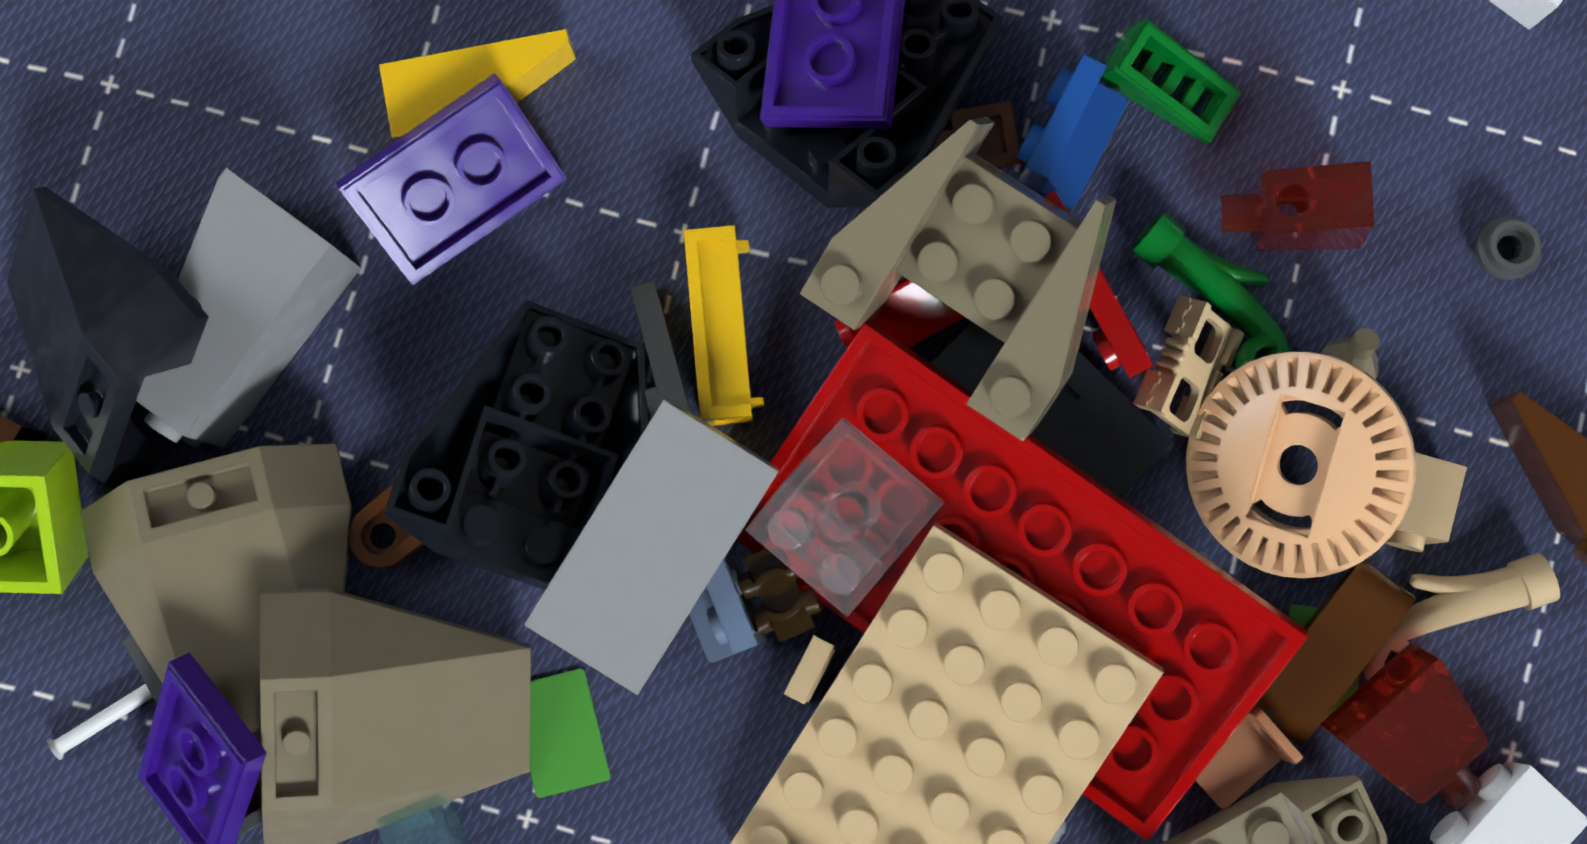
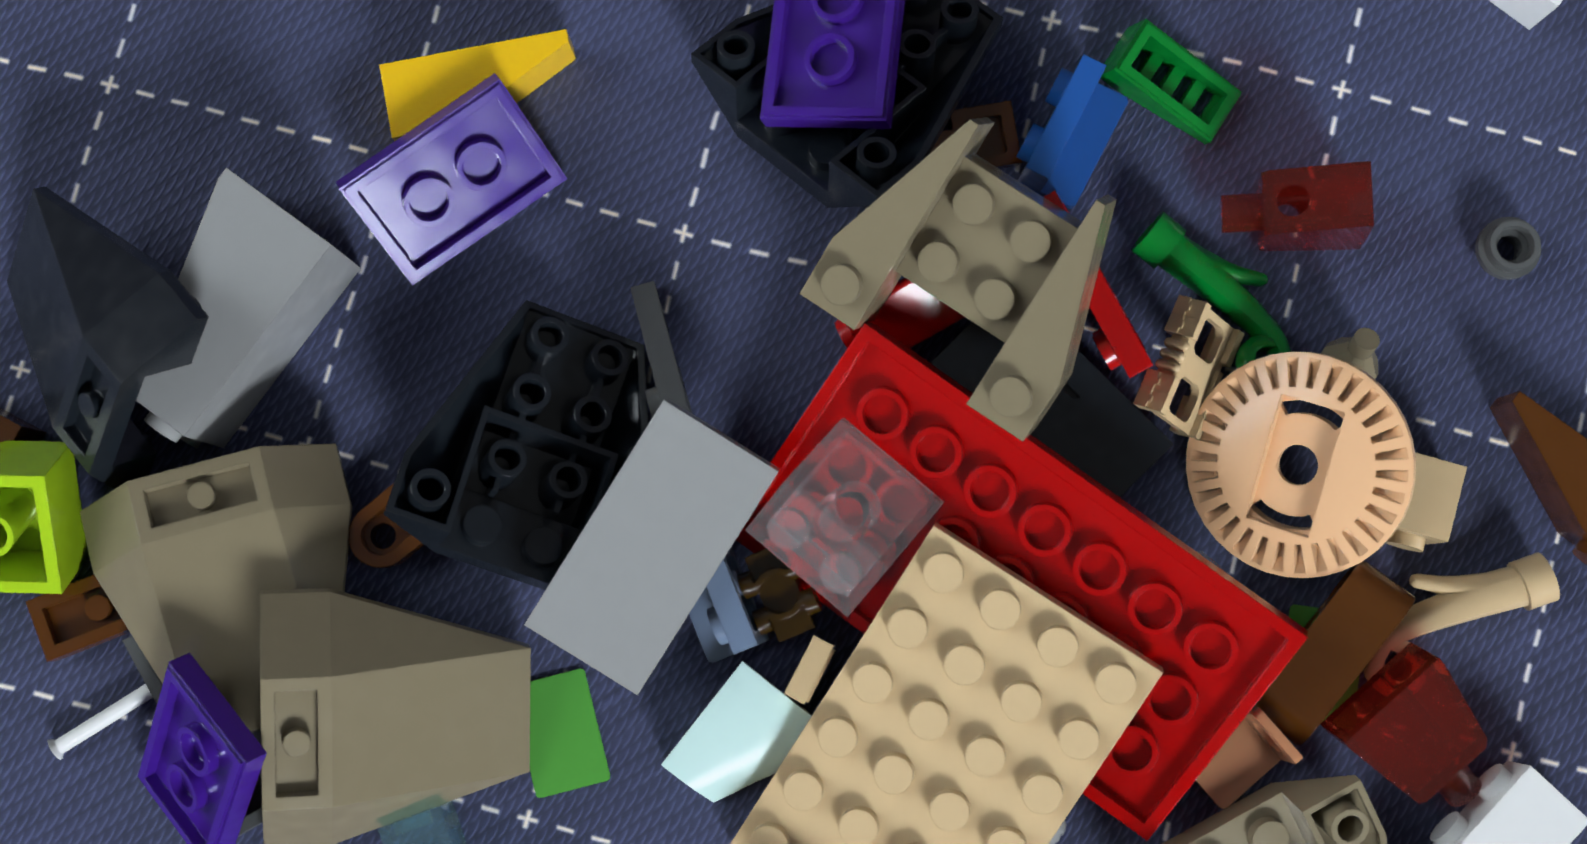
yellow container [684,225,764,426] -> none
none -> reddish brown plate [25,575,130,662]
none -> light aqua slope [661,661,812,802]

